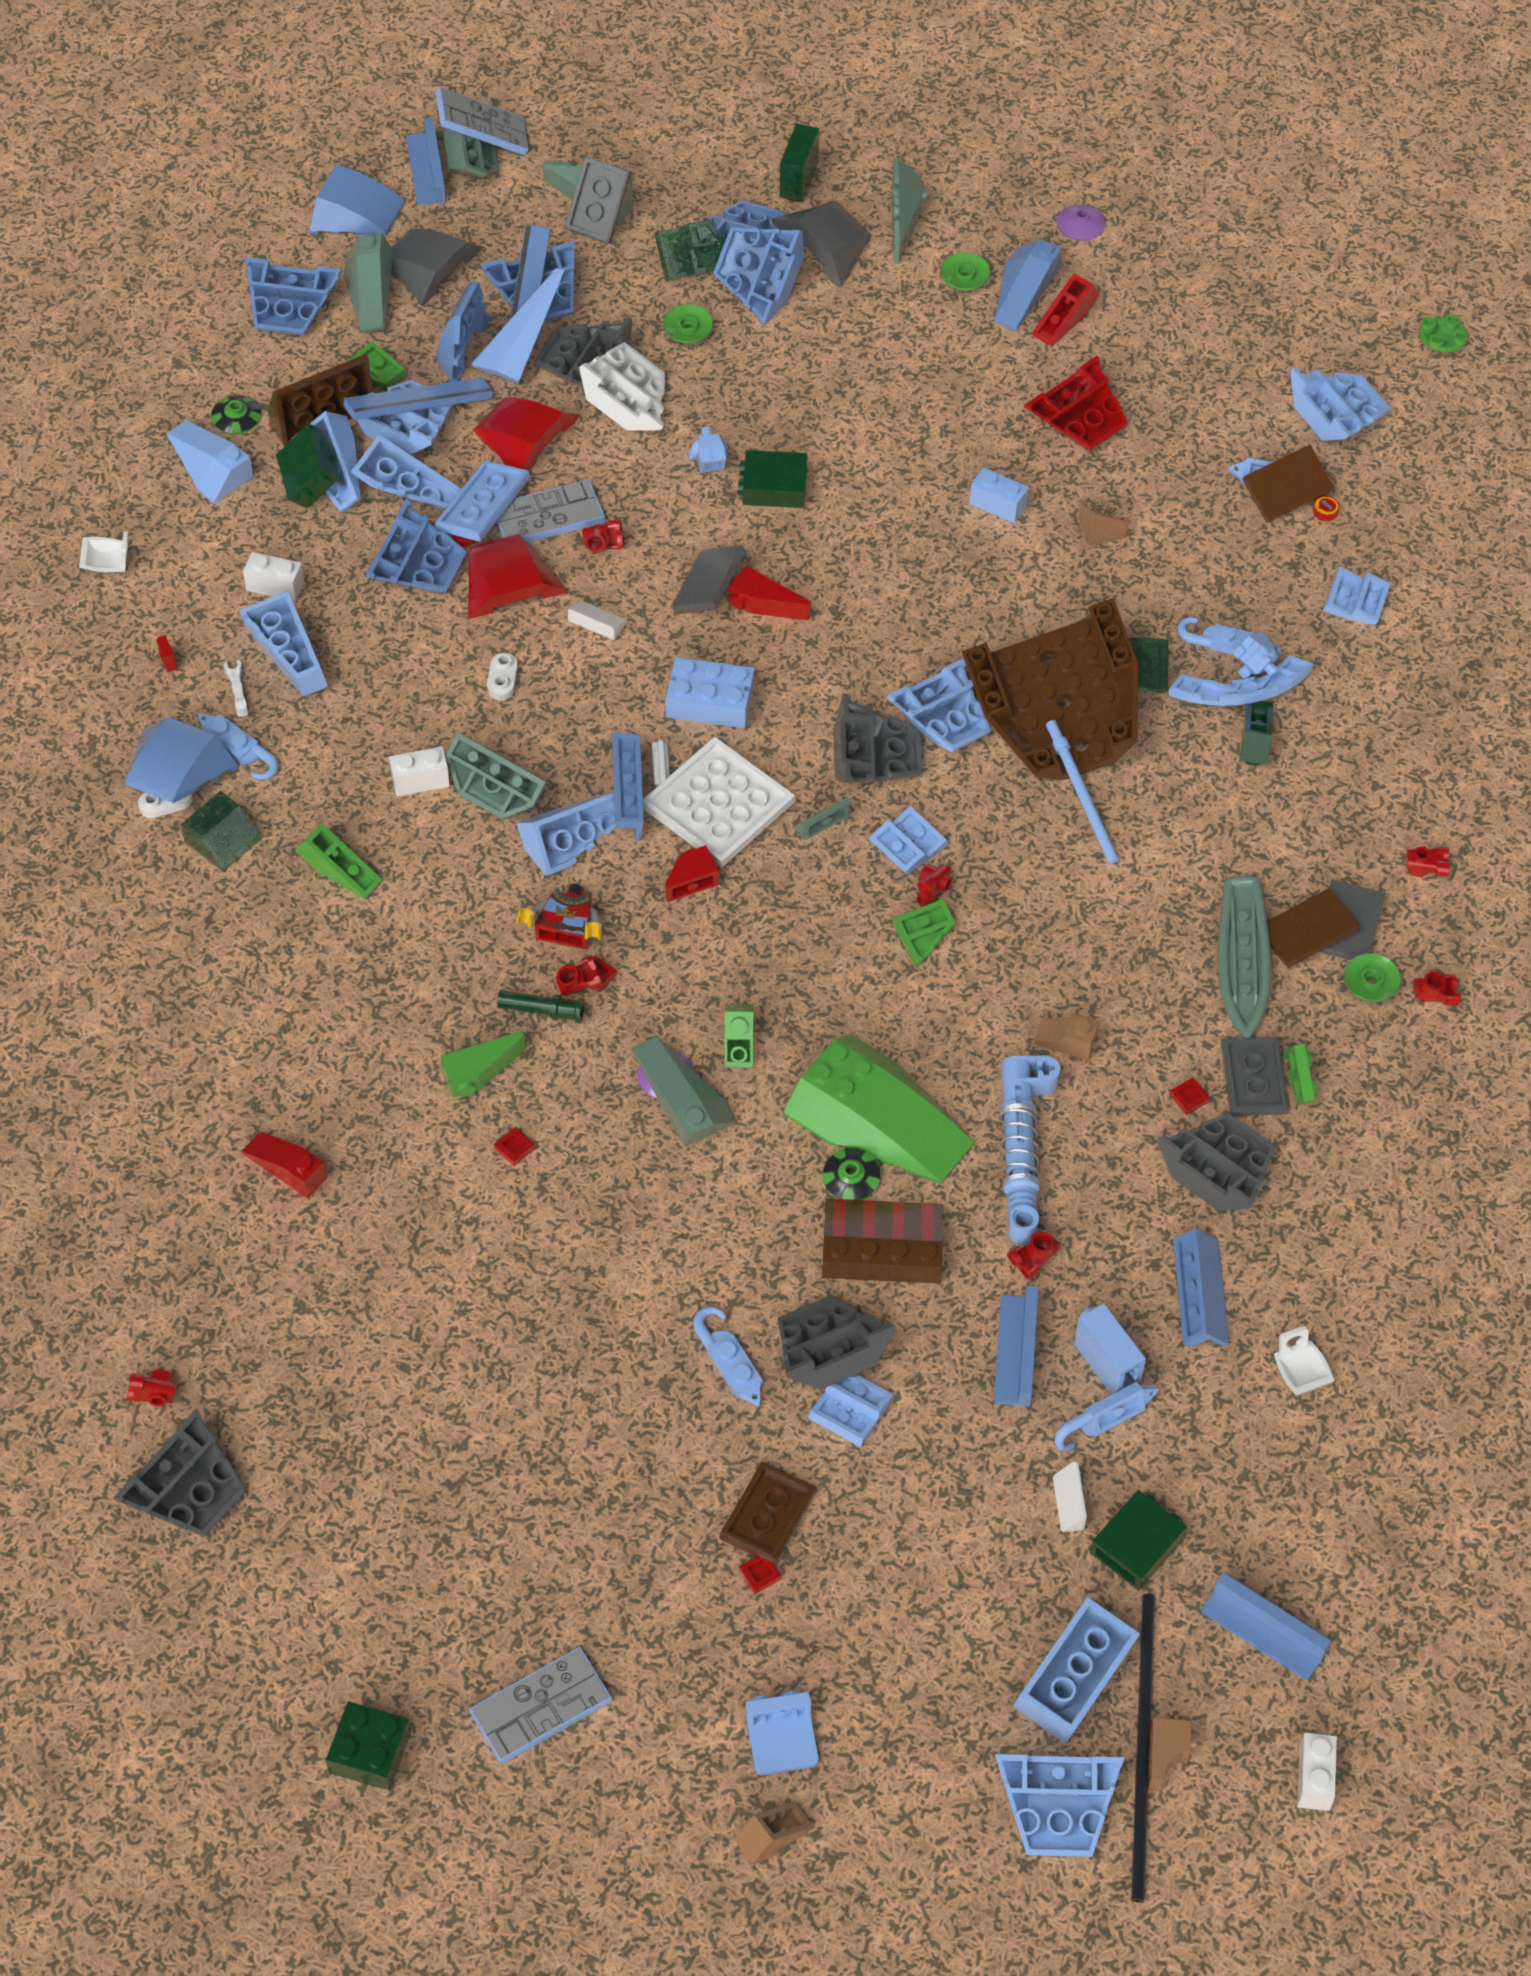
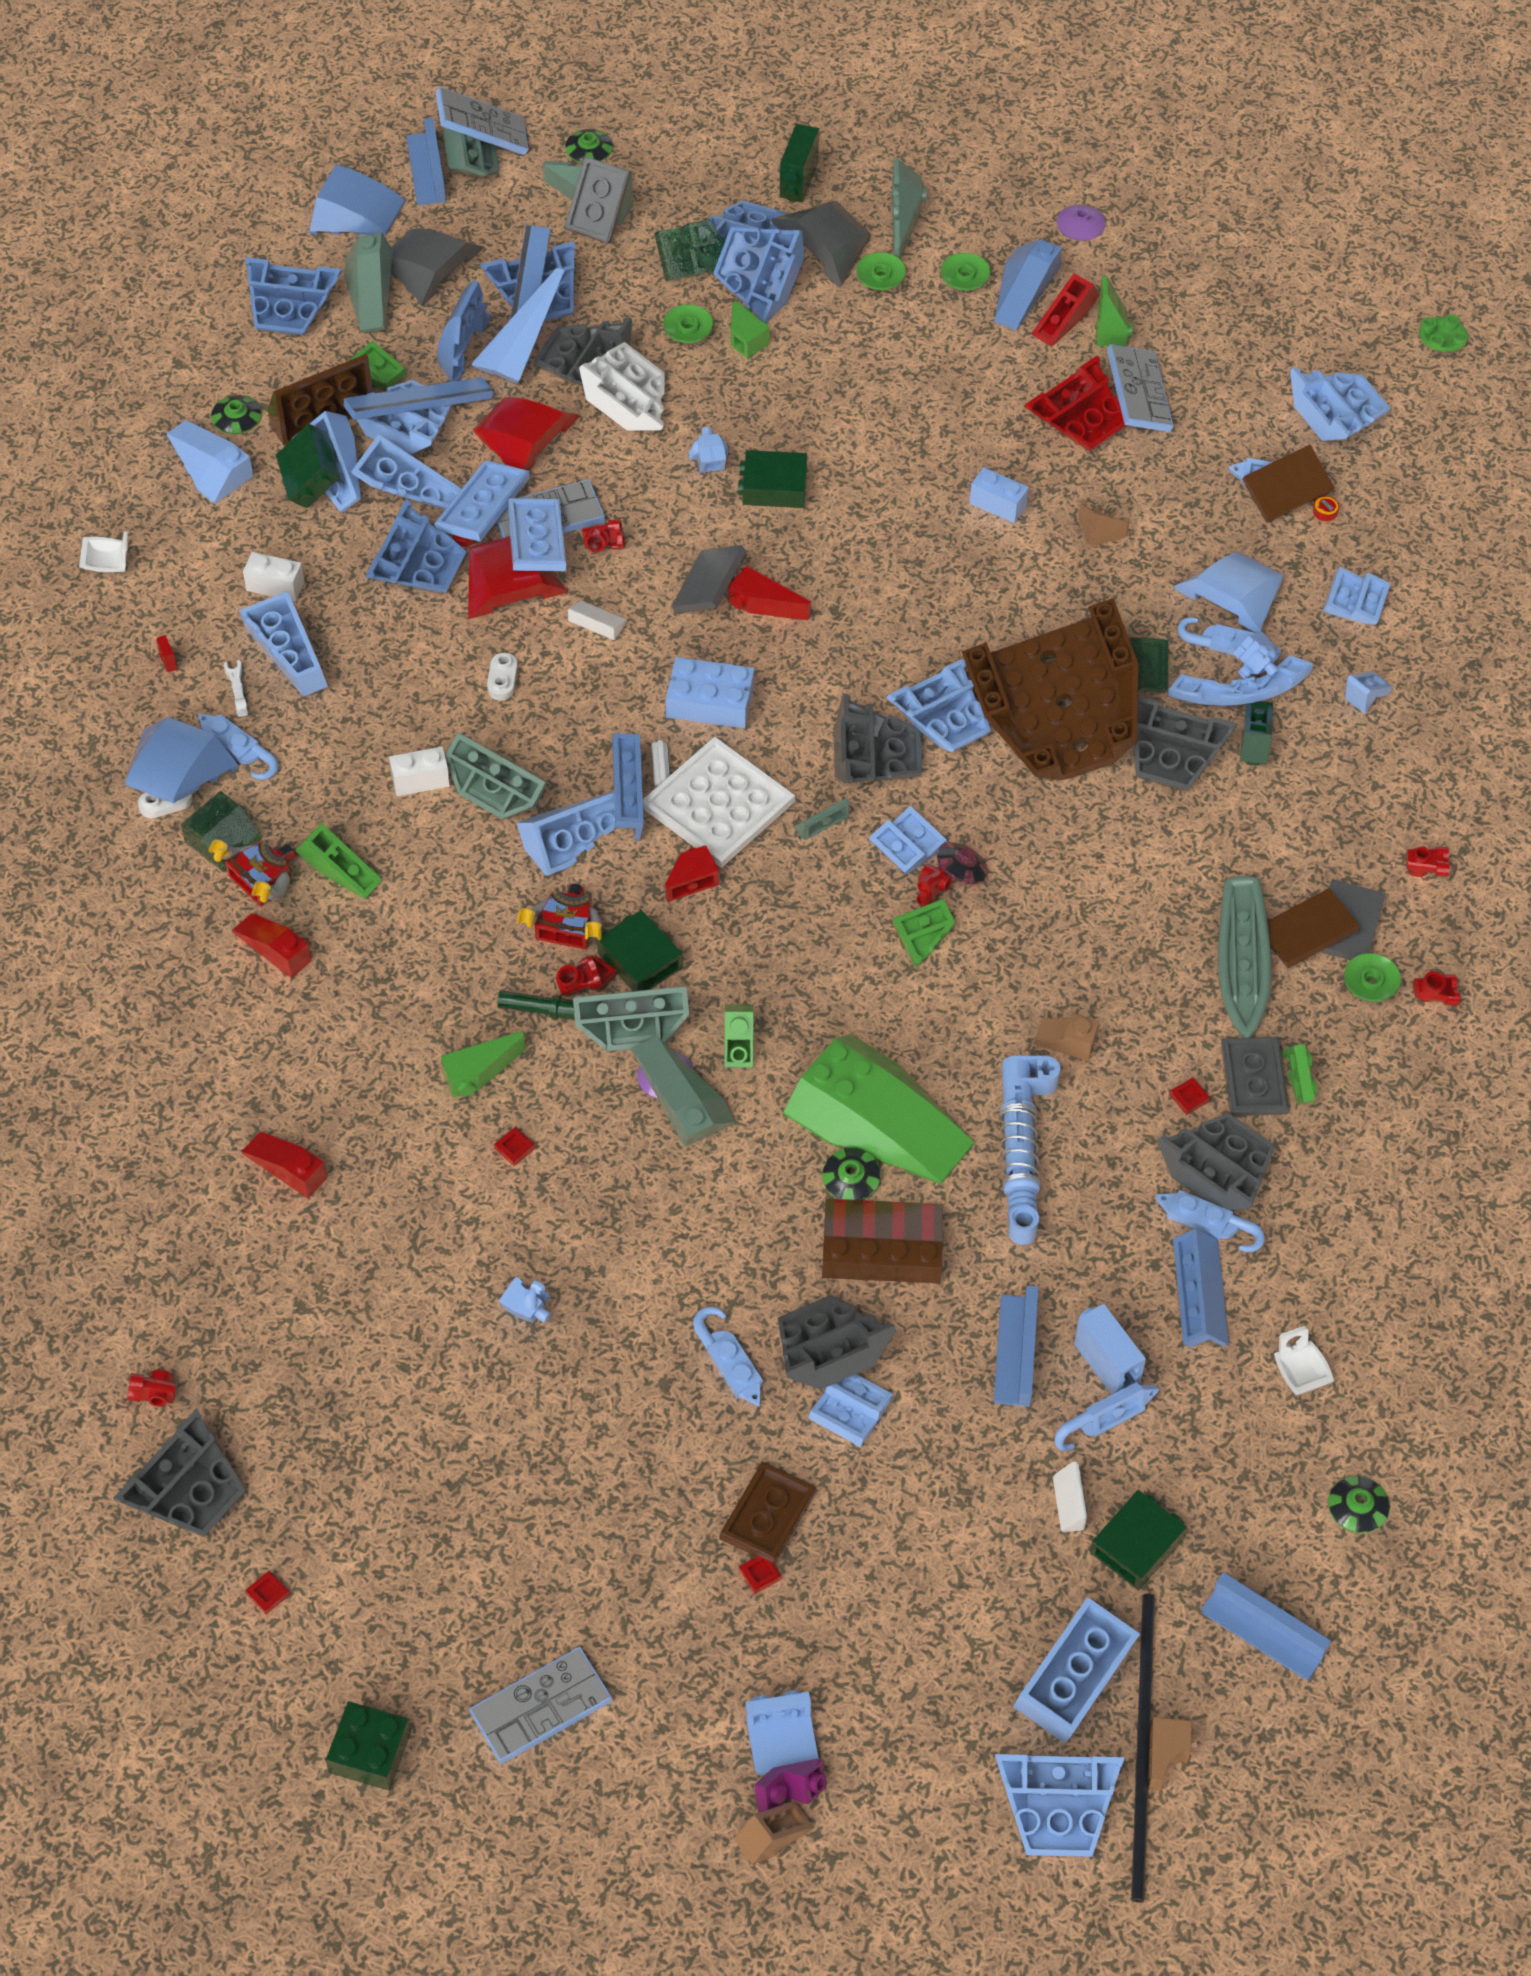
red plate [1007,1231,1059,1280] -> none
light blue bar [1046,720,1119,864] -> none
white brick [1297,1733,1337,1811] -> none
none -> torso [208,840,296,907]
none -> red slope [232,913,311,979]
none -> red tile [245,1571,290,1615]
none -> light blue piece [499,1277,551,1323]
none -> light blue tile [507,498,566,571]
none -> dish [565,129,613,163]
none -> sand green wedge [573,986,689,1051]
none -> dark green brick [597,910,683,991]
none -> bright green slope [731,301,770,359]
none -> magenta slope [754,1759,826,1813]
none -> bright green dish [856,252,906,290]
none -> dish [937,842,988,885]
none -> bright green slope [1096,276,1133,347]
none -> light grey tile [1107,344,1174,432]
none -> dark grey wedge [1135,696,1238,791]
none -> light blue plate [1156,1190,1265,1252]
none -> light blue wedge [1174,552,1284,633]
none -> dish [1328,1476,1390,1533]
none -> light blue slope [1345,672,1393,714]

